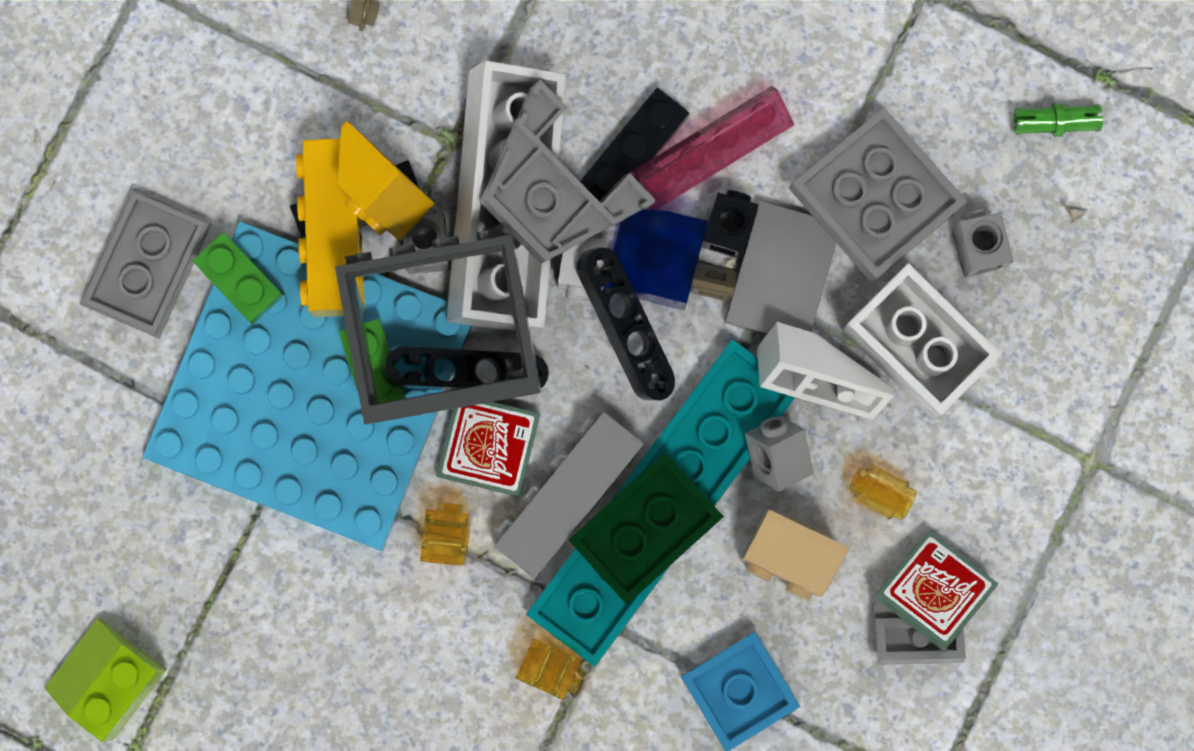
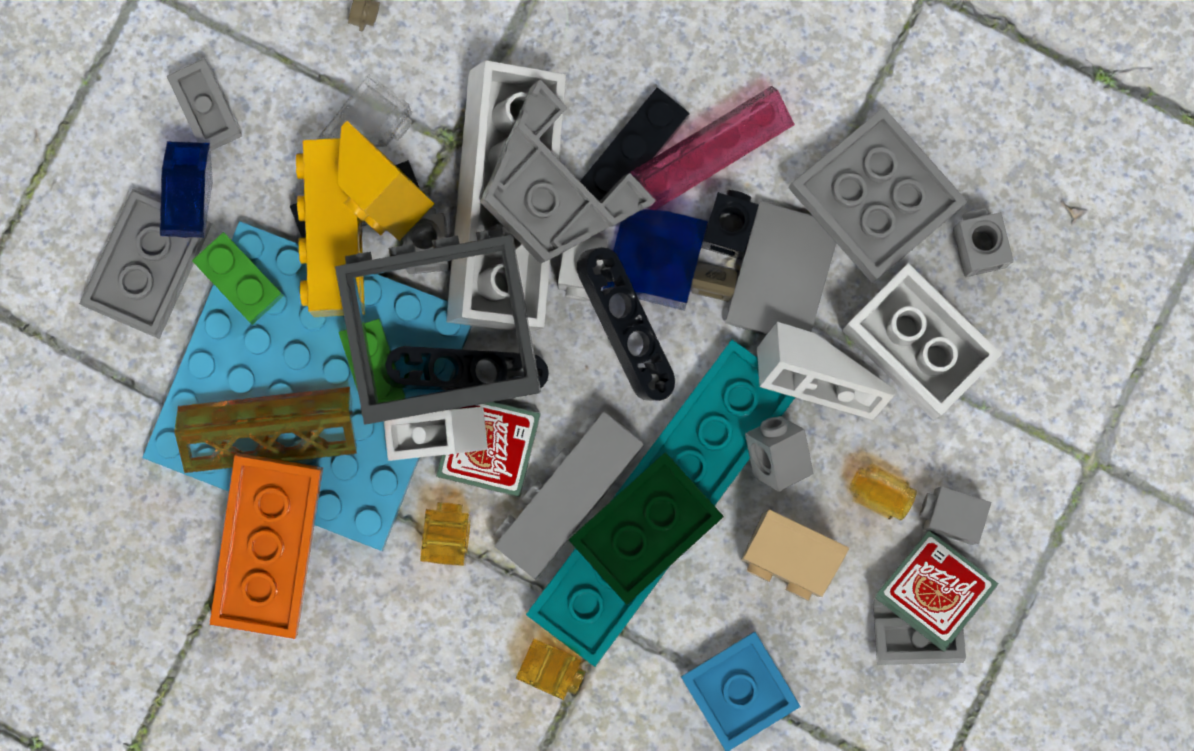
lime slope [44,618,167,743] -> none
bright green pin [1013,103,1103,137] -> none
none -> clear blue slope [160,141,213,238]
none -> light grey plate [166,58,242,154]
none -> clear orange fence [174,387,357,473]
none -> orange plate [209,453,323,639]
none -> clear slope [317,73,412,147]
none -> white slope [384,407,488,461]
none -> light grey brick [920,486,992,545]

